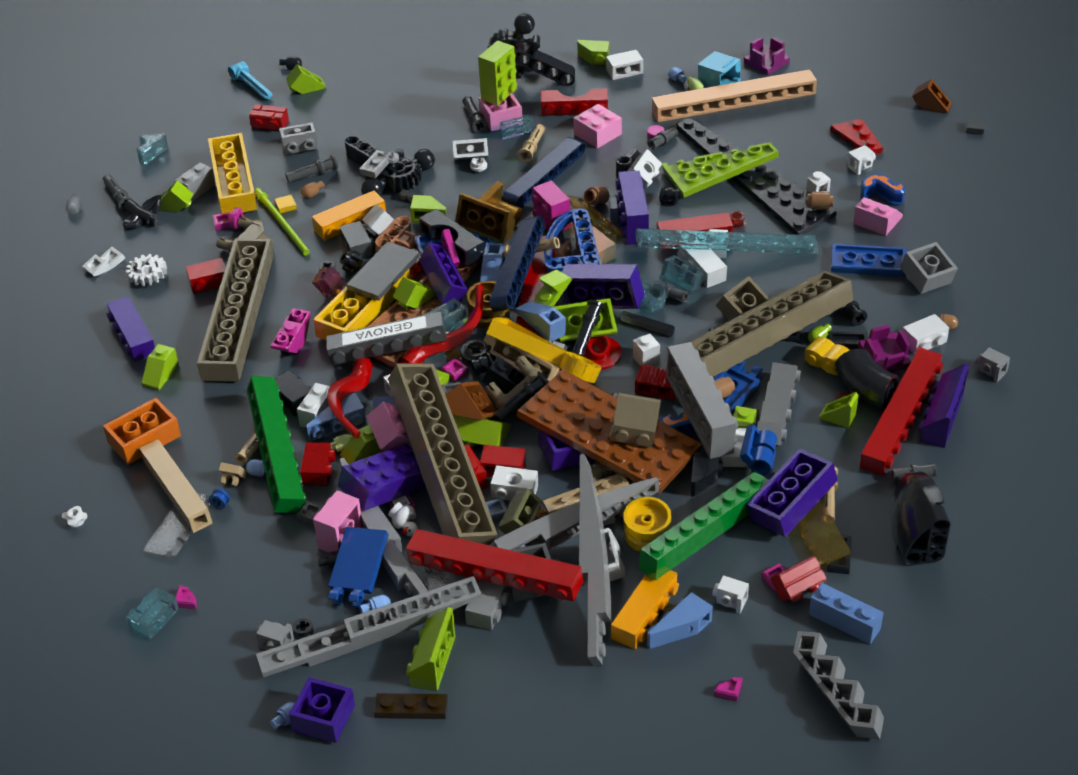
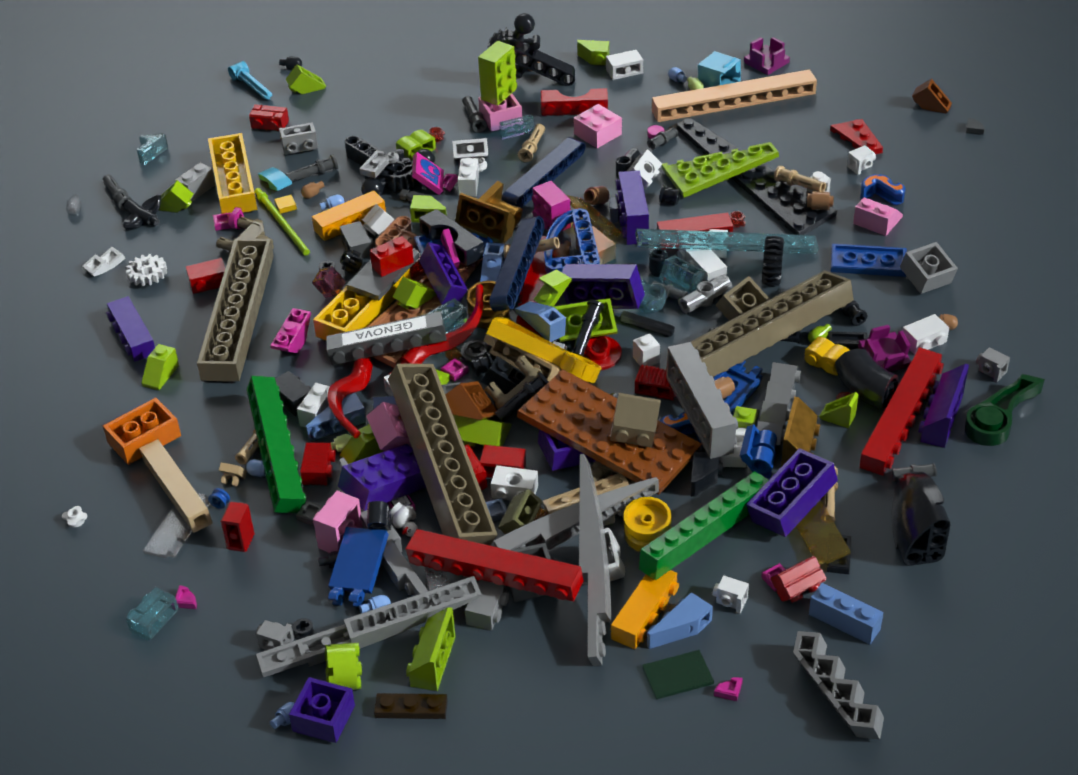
none -> red brick [220,502,255,552]
none -> medium azure slope [258,167,292,191]
none -> light blue cylinder [319,194,345,210]
none -> lime brick [325,643,362,690]
none -> black piece [367,501,392,530]
none -> red brick [370,236,414,277]
none -> lime brick [396,130,436,161]
none -> dark pink tile [412,152,444,195]
none -> clear red plate [429,127,445,142]
none -> dark pink tile [443,174,458,192]
none -> white brick [458,158,479,197]
none -> clear green piece [643,650,714,700]
none -> black brick [649,248,668,277]
none -> light grey piece [678,274,732,314]
none -> black gear [762,235,784,286]
none -> tan pin [774,166,826,192]
none -> pearl gold slope [781,396,820,467]
none -> dark green animal [965,374,1045,446]

